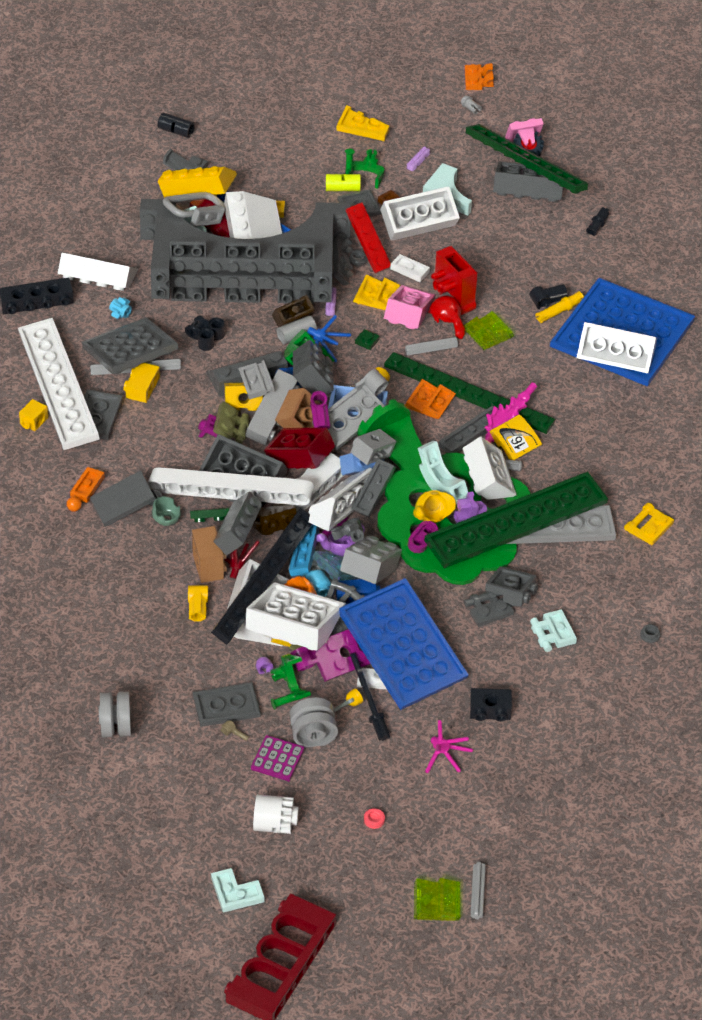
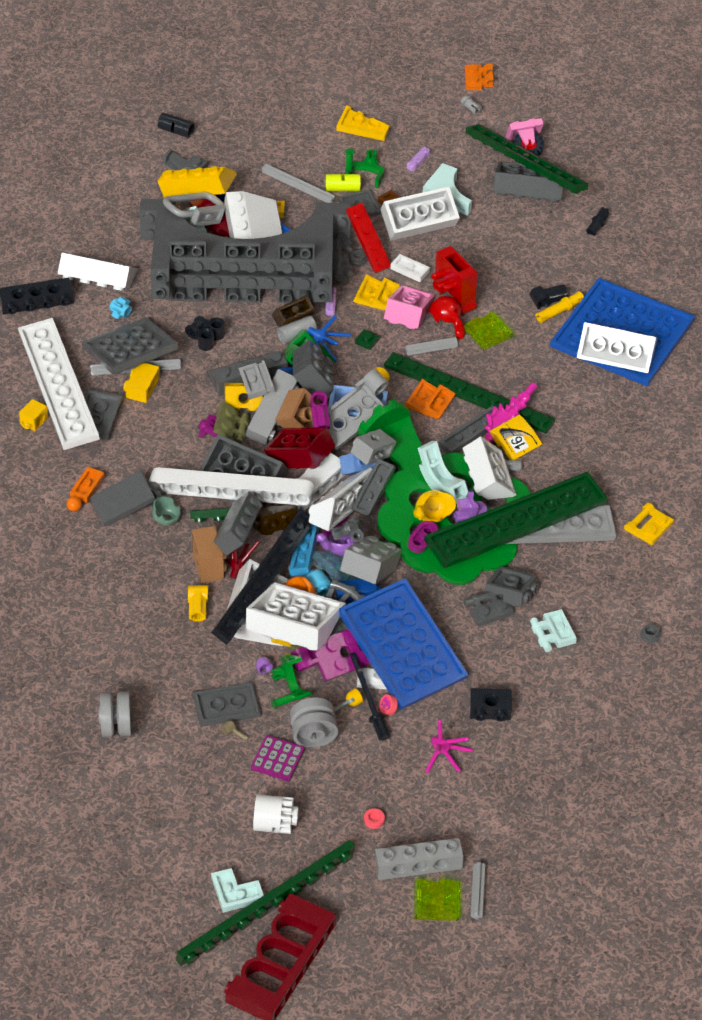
none -> dark green plate [176,840,355,966]
none -> light grey axle [262,164,335,203]
none -> light grey brick [374,838,463,880]
none -> coral tile [379,694,398,715]

